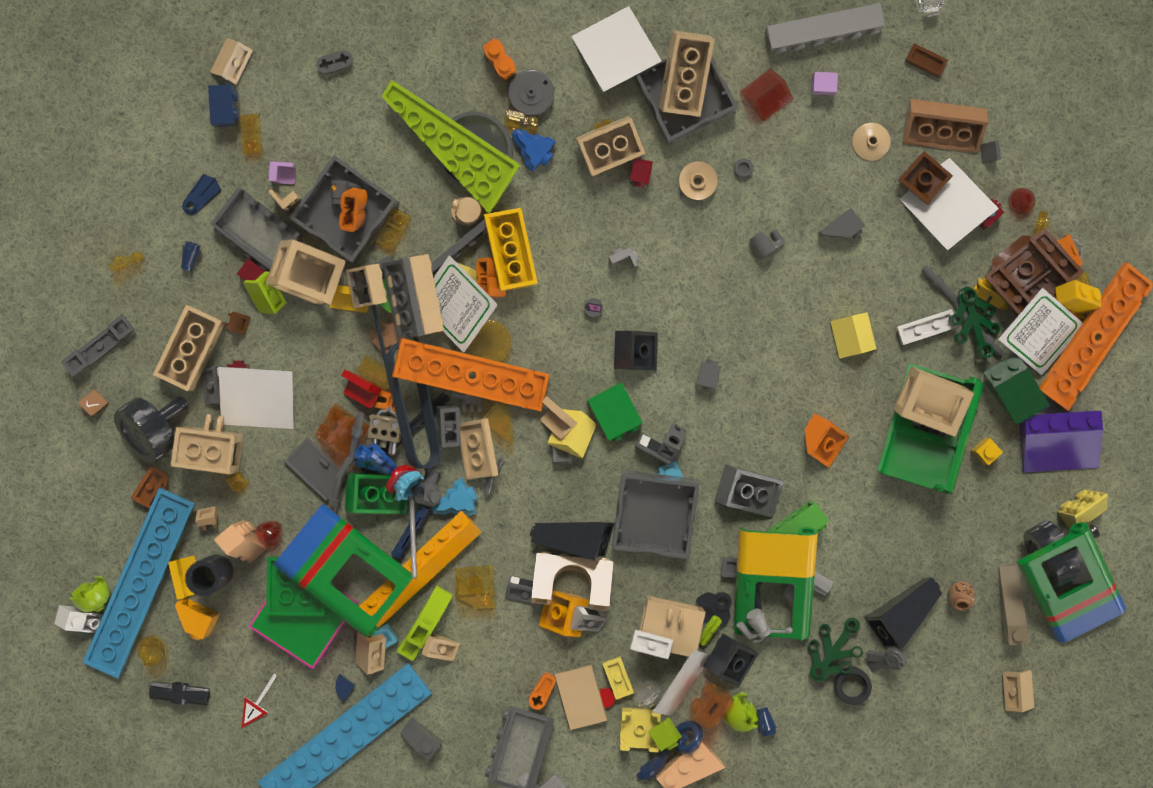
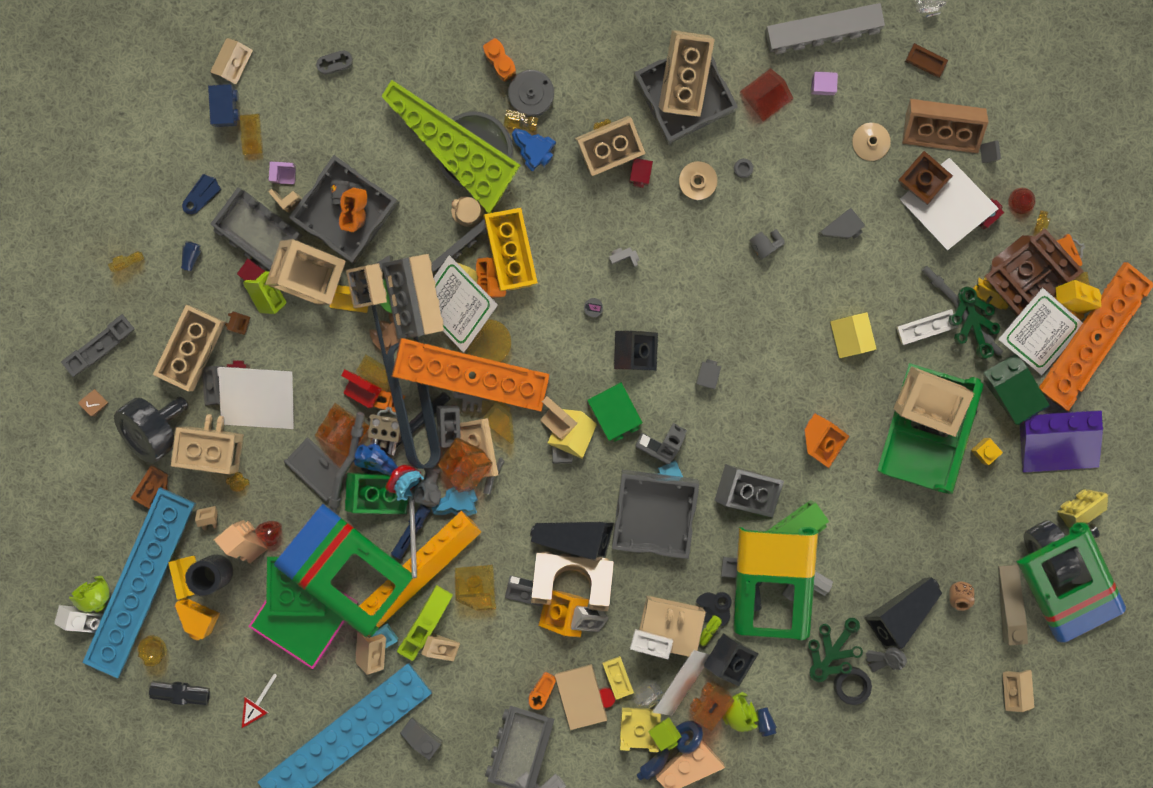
dark blue tile [335,674,355,701] -> none
clear yellow slope [376,207,411,253] -> none
white sticker [572,6,661,92] -> none
light grey piece [736,609,793,643] -> none
none -> clear orange slope [438,438,493,492]

